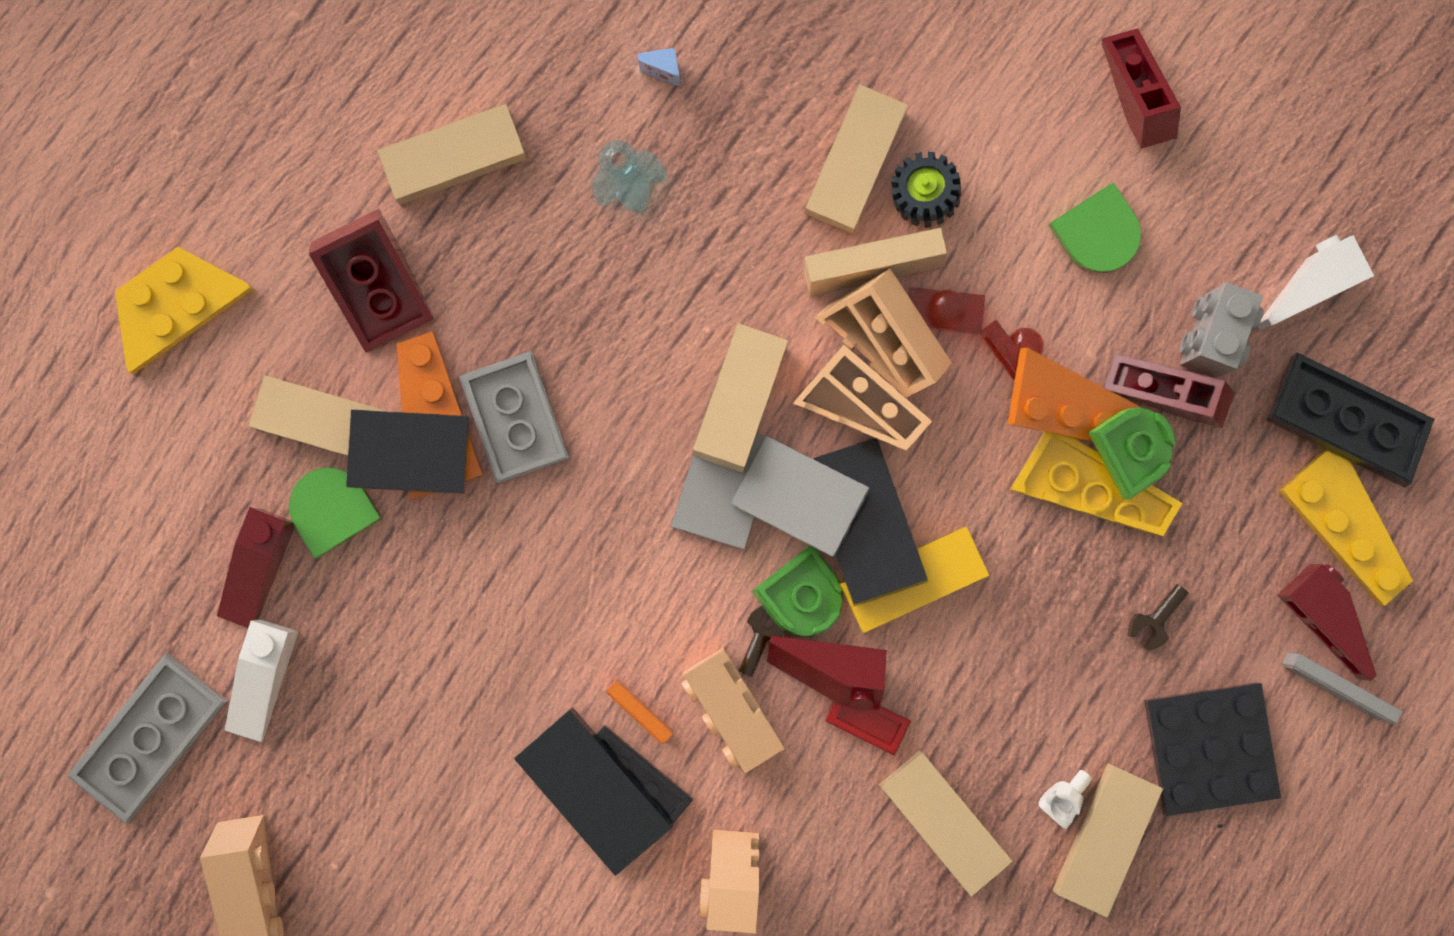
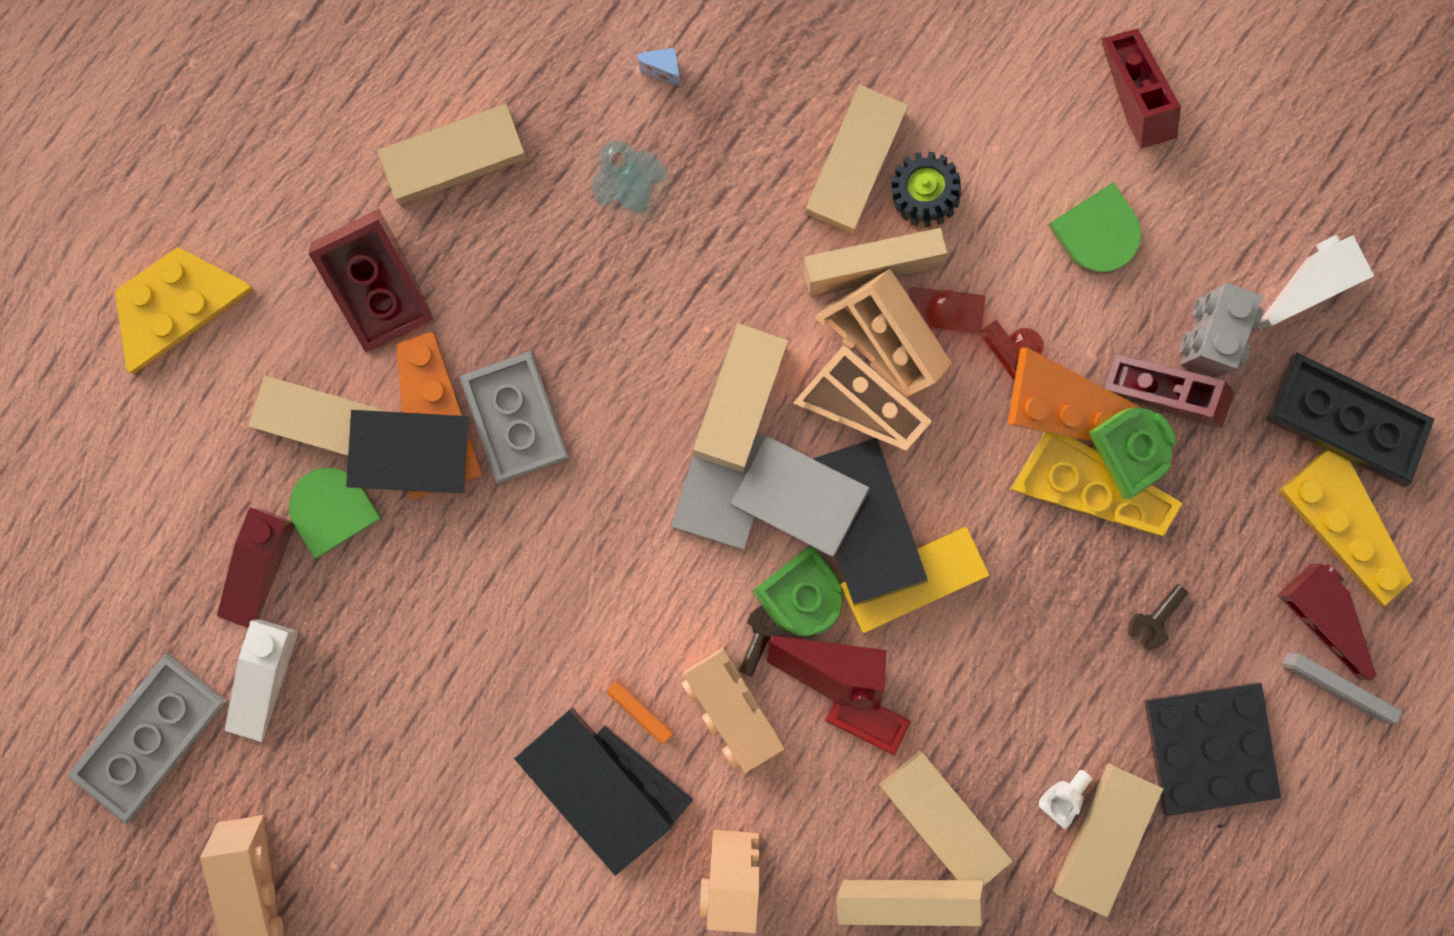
none -> tan piece [836,880,985,926]

